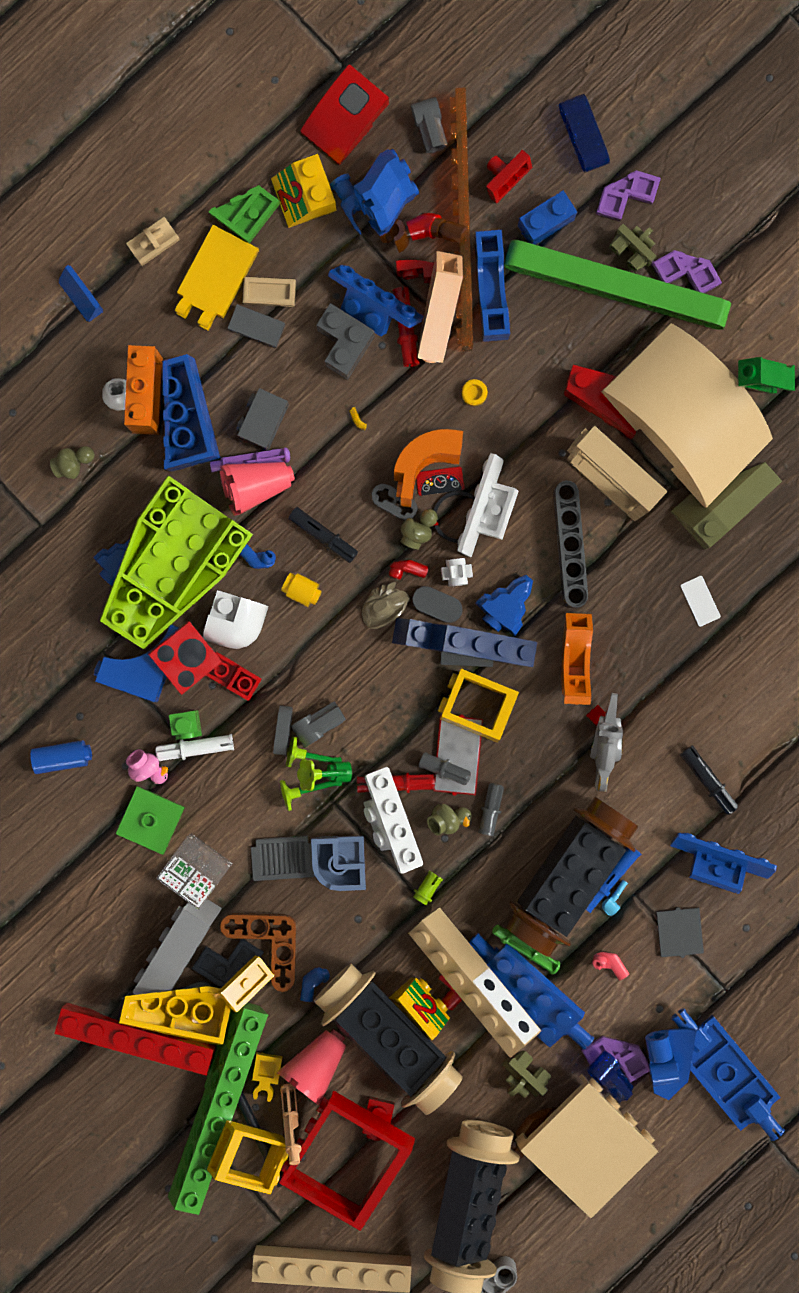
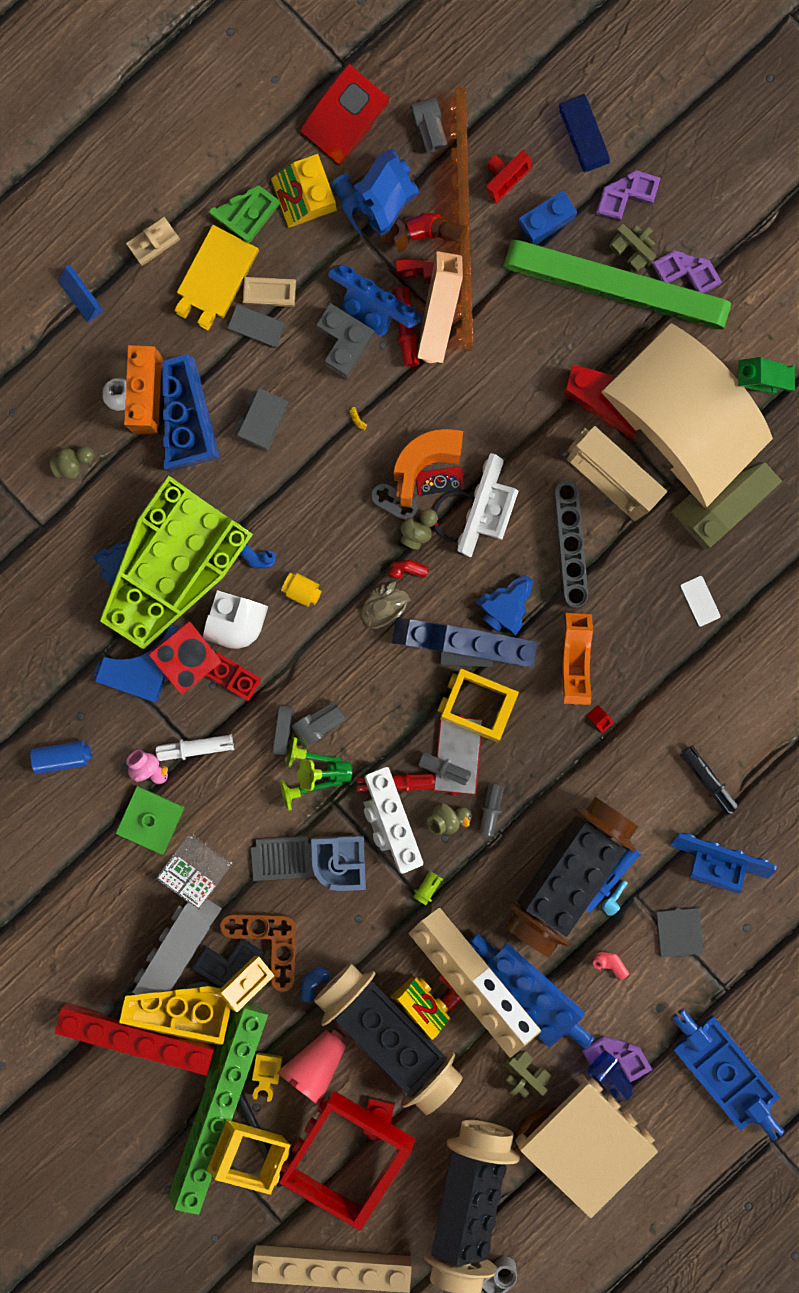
bright green brick [169,710,202,740] -> none
medium lavender piece [210,447,290,472] -> none
coral cone [220,462,294,516] -> none
light nougat piece [280,1084,301,1165] -> none
black axle [289,507,358,563] -> none
dark grey tile [413,586,462,623] -> none
white gear [441,558,473,587] -> none
yellow tile [462,379,488,406] -> none
blue arch [474,230,510,342] -> none
bright green piece [492,925,560,975] -> none
light grey animal [590,693,623,792] -> none
blue panel [645,1028,696,1100] -> none

